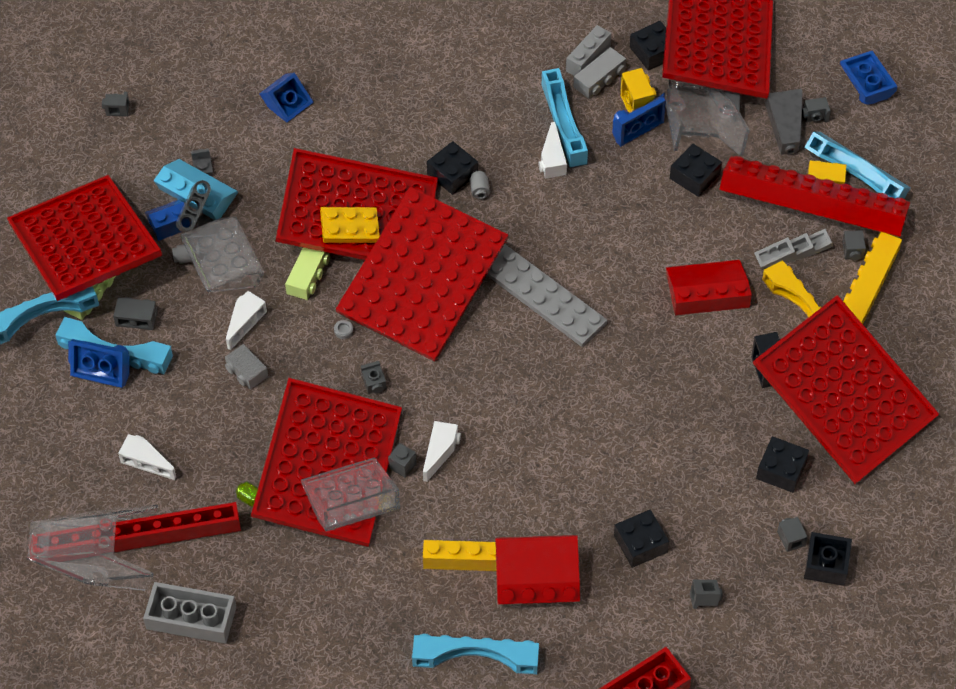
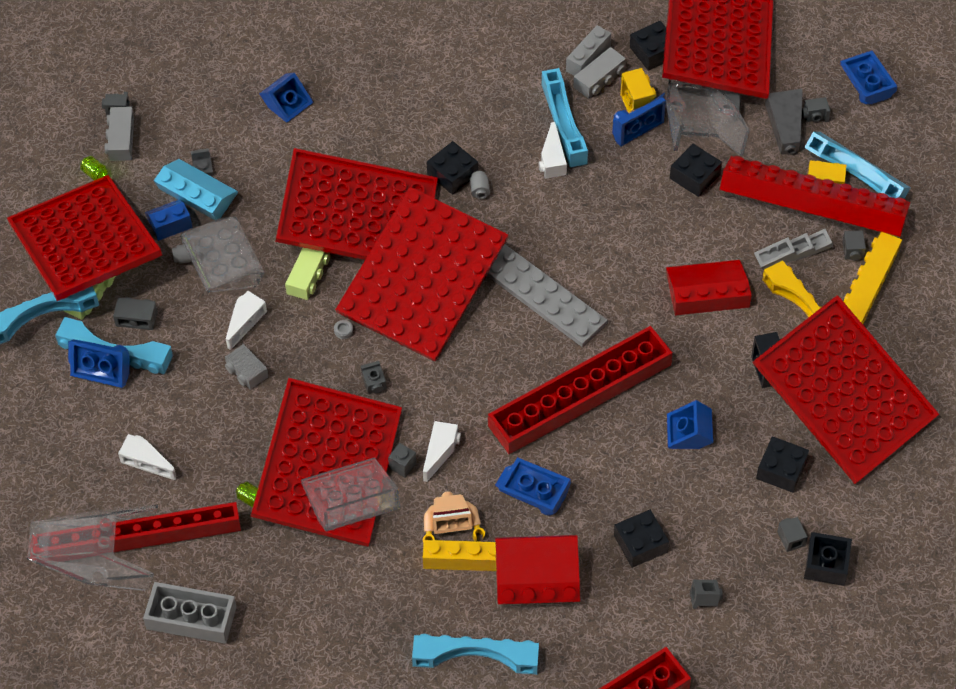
dark grey beam [176,180,211,232] -> none
yellow plate [320,207,380,243] -> none
none -> clear neon green brick [80,156,108,180]
none -> light grey brick [105,107,134,161]
none -> light nougat torso [423,492,485,543]
none -> red brick [488,326,673,455]
none -> blue slope [495,457,571,516]
none -> blue slope [667,400,713,449]

